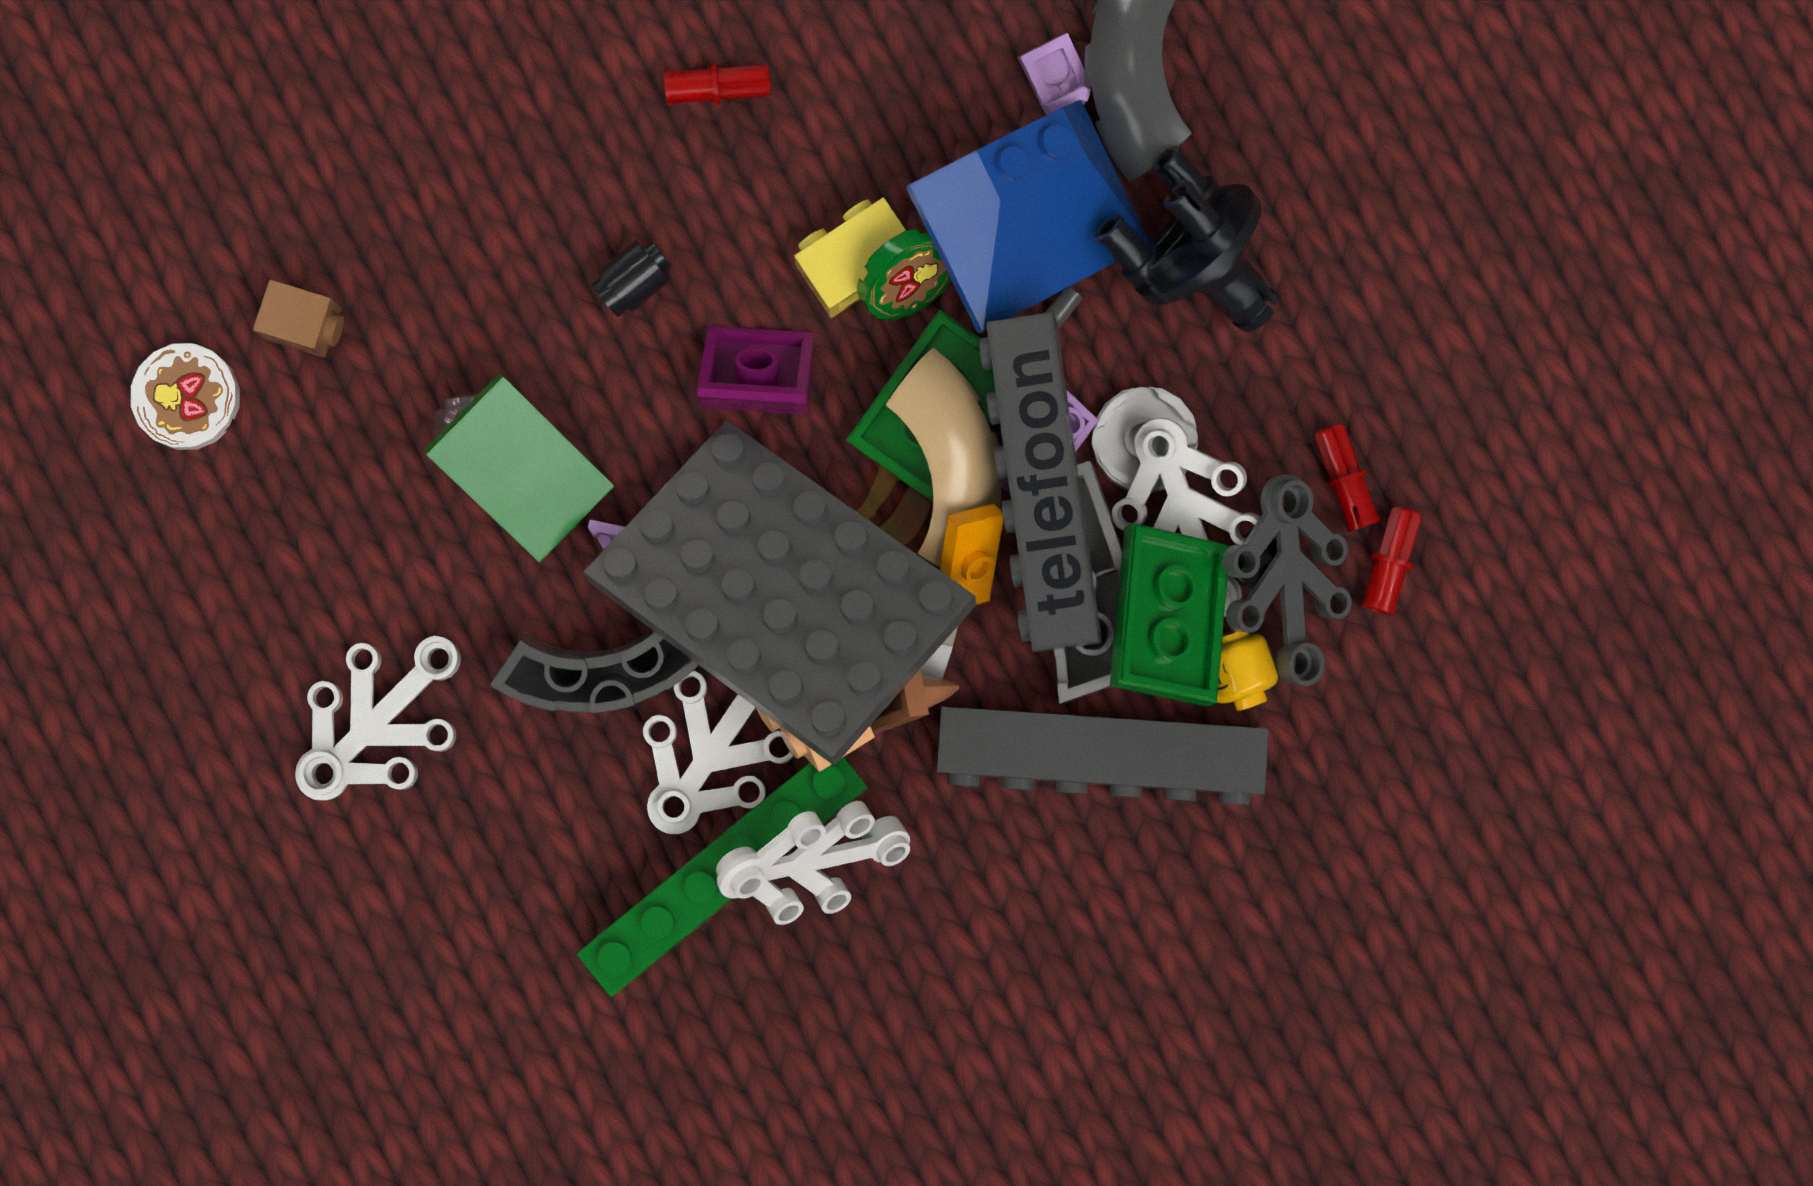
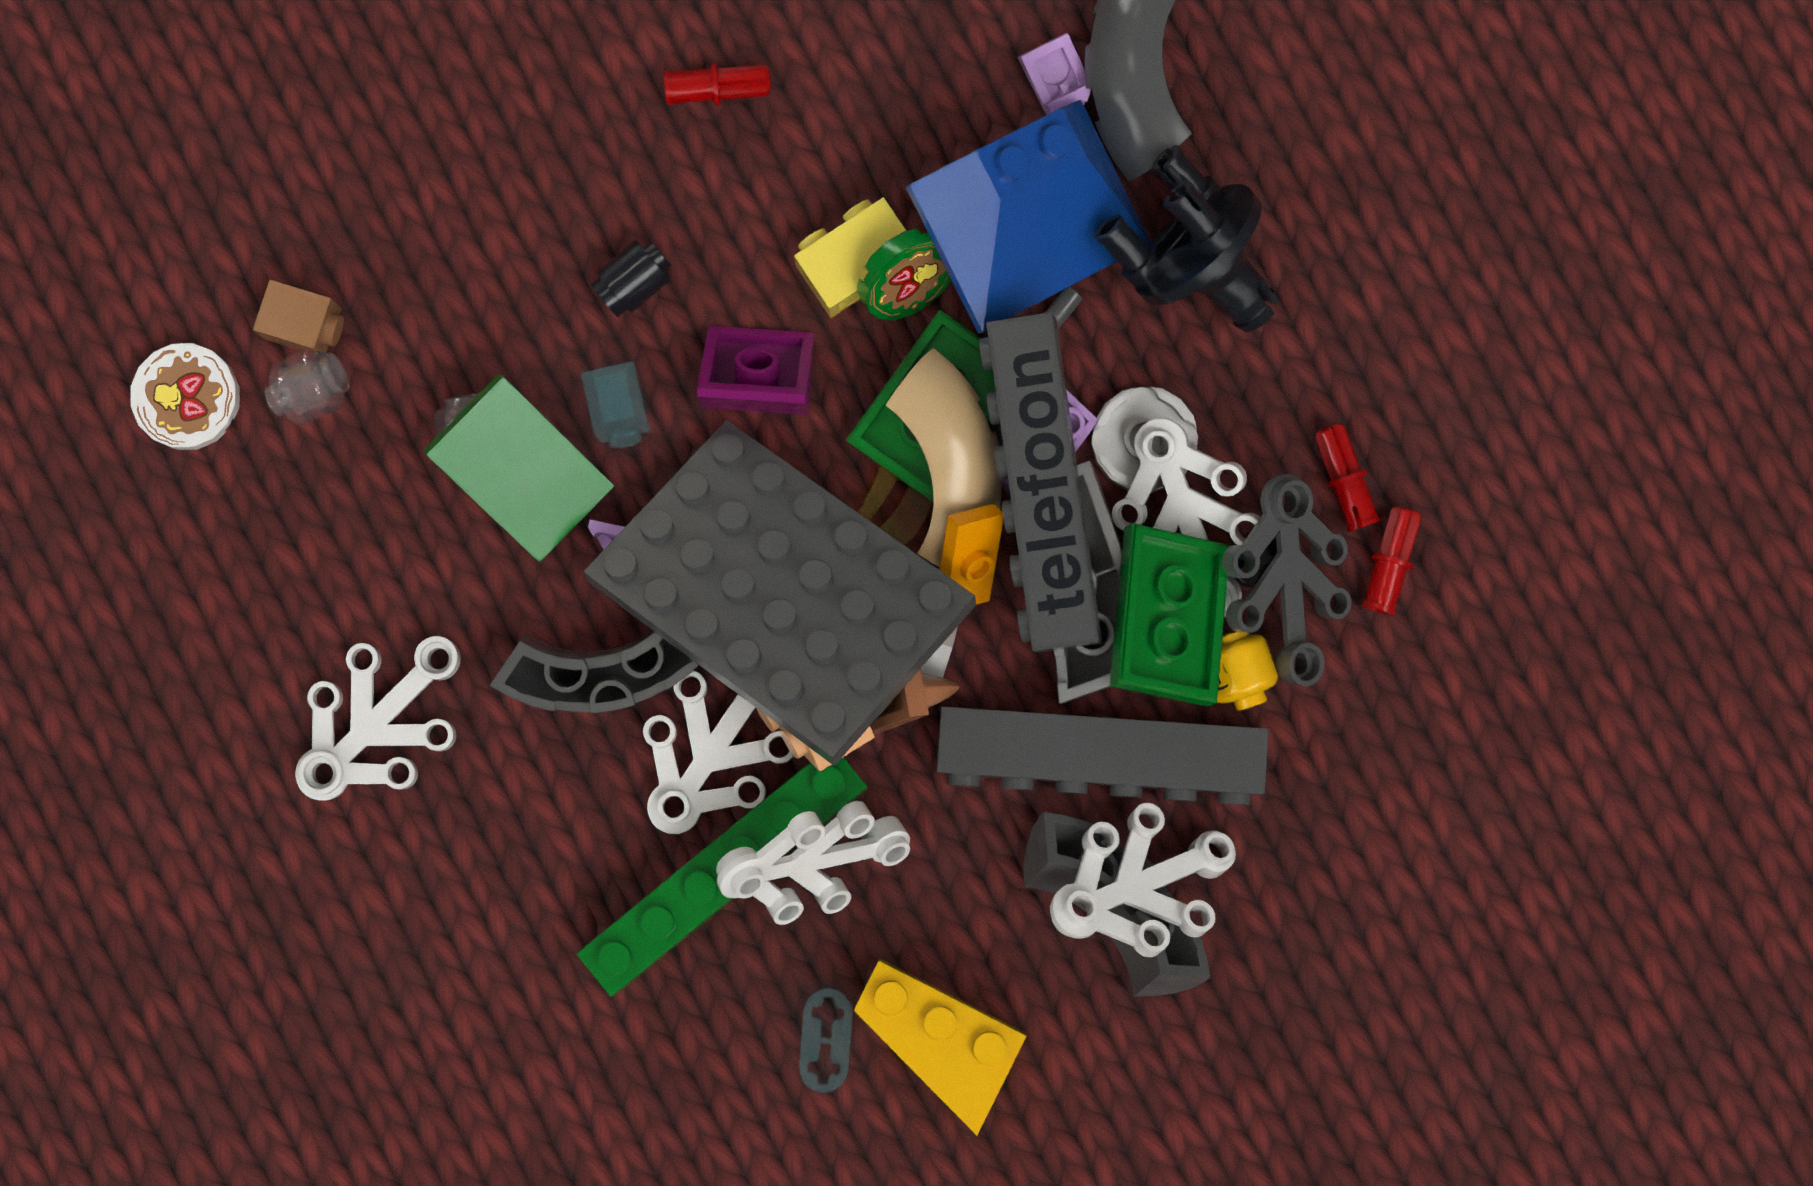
none -> clear head [265,348,350,426]
none -> clear light blue brick [581,361,652,448]
none -> clear light blue beam [799,987,853,1093]
none -> yellow wedge [854,958,1027,1136]
none -> dark grey brick [1024,812,1211,997]
none -> white plant [1050,803,1236,957]

